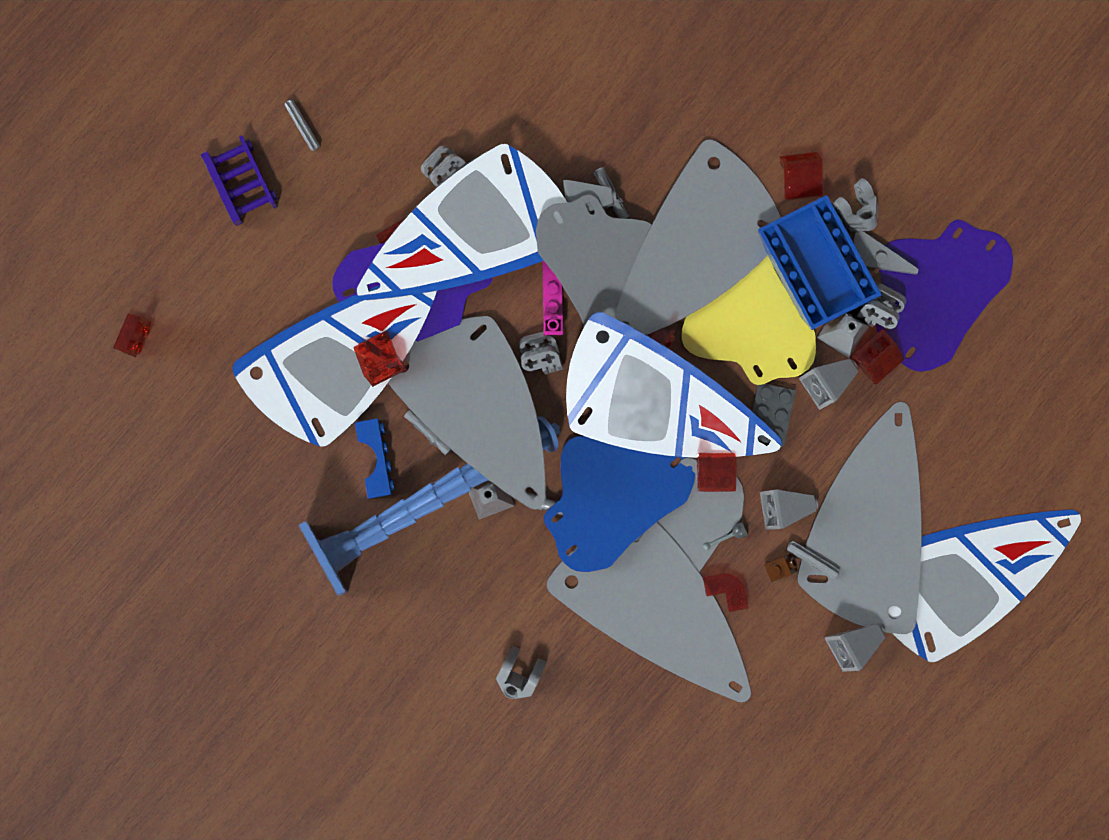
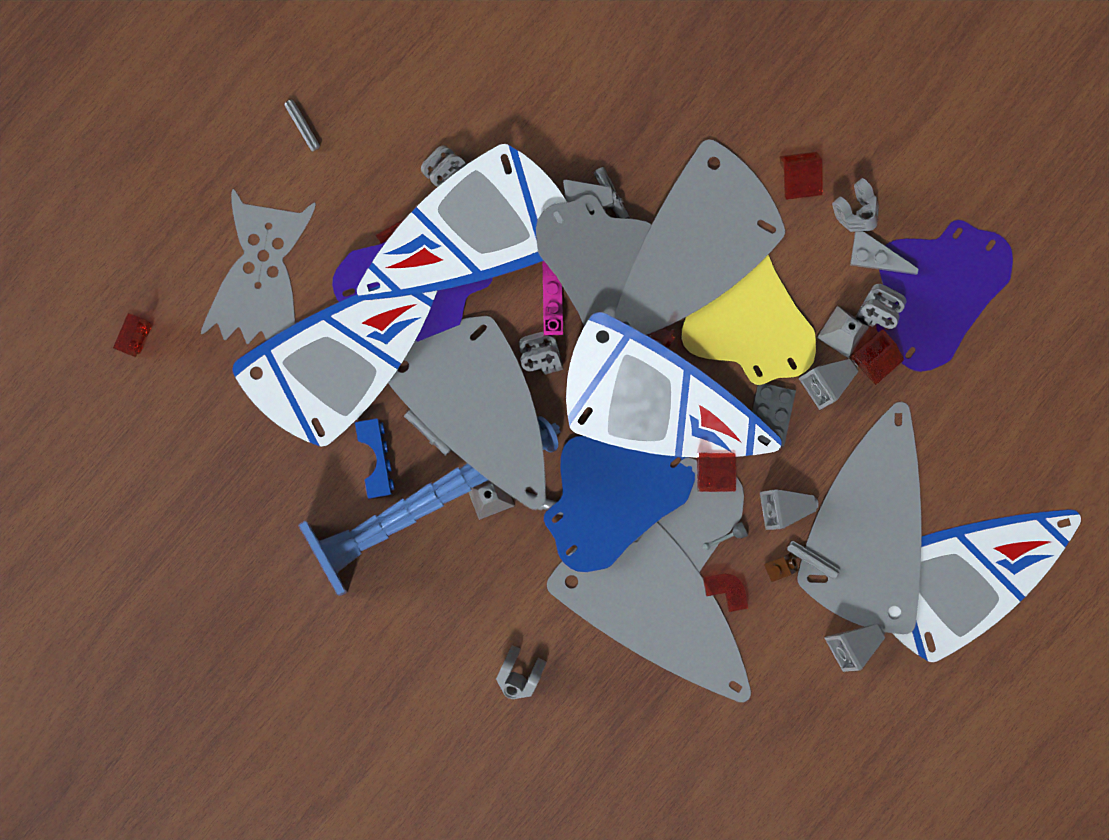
dark purple fence [200,135,278,226] -> none
clear red bracket [353,330,407,387] -> none
blue slope [758,195,882,330] -> none
none -> light grey piece [201,189,315,344]

